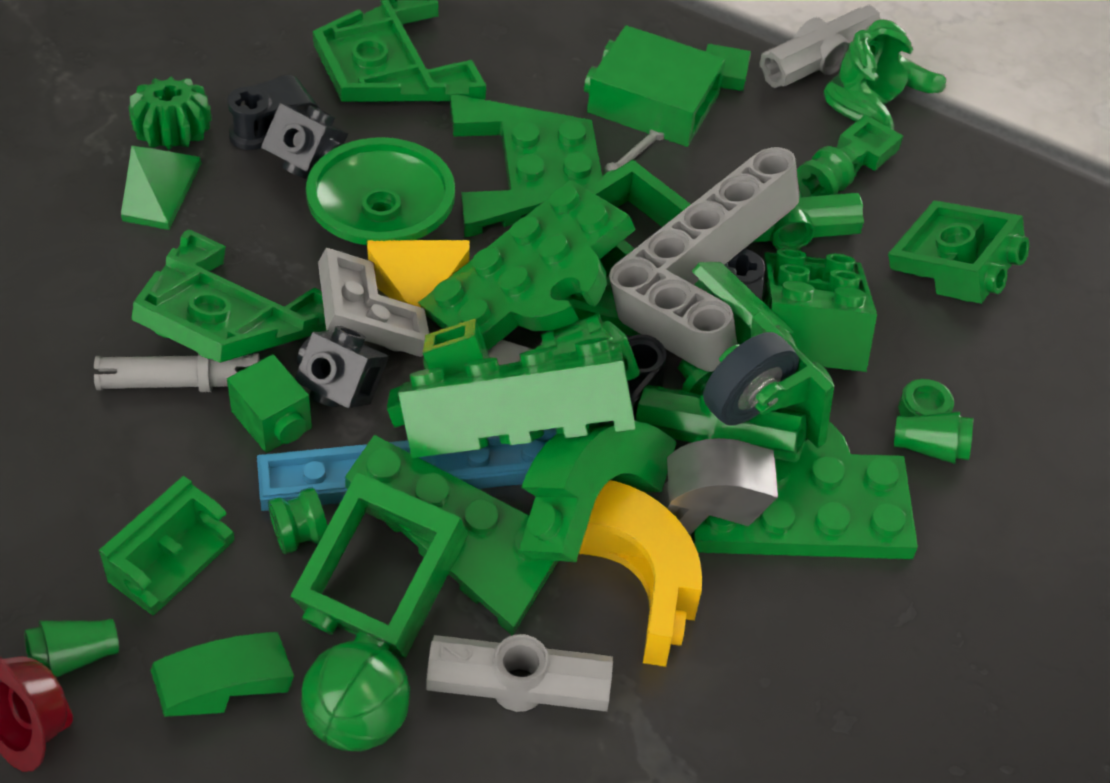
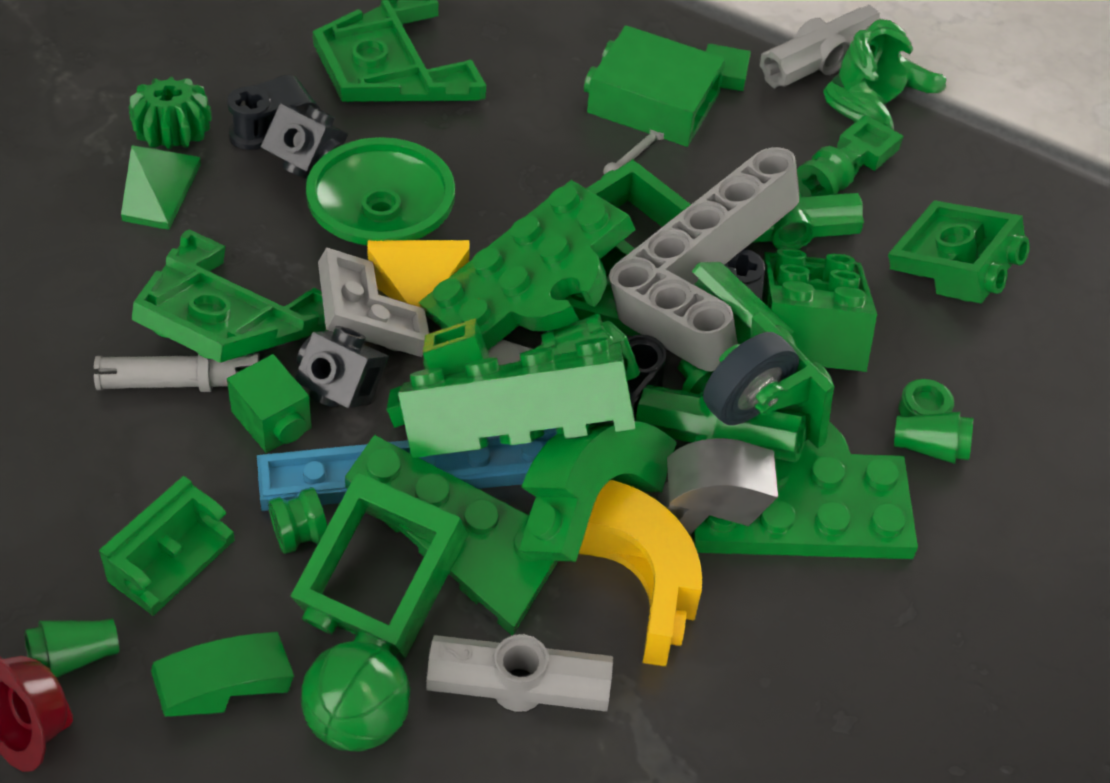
green wing [450,95,602,237] -> none

